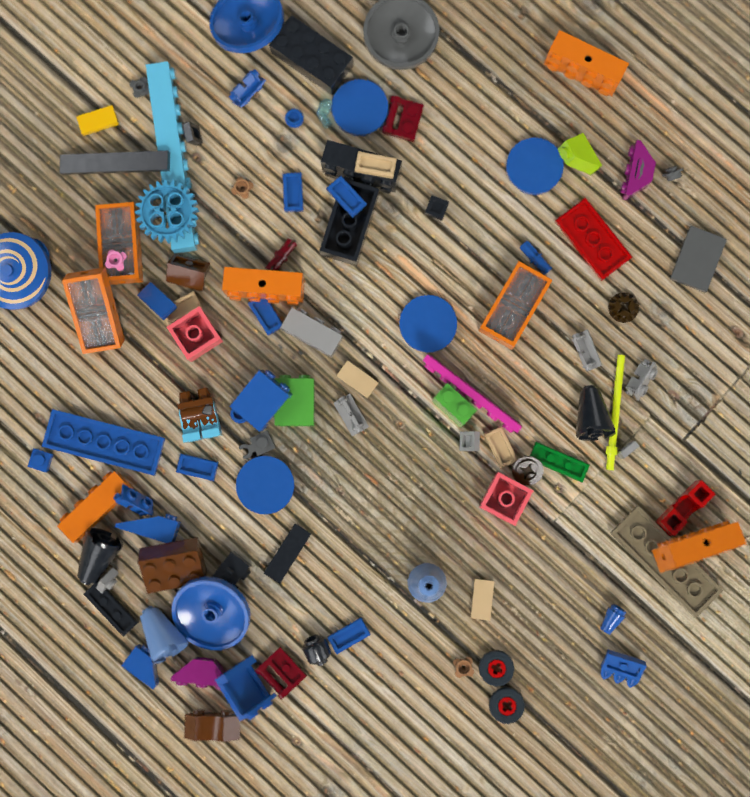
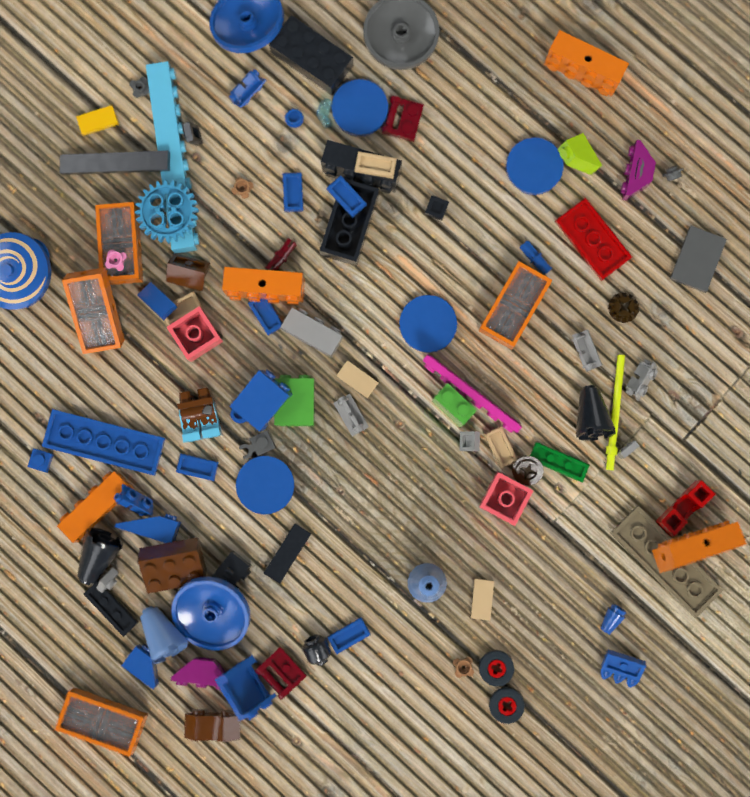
none -> brick [54,687,148,757]

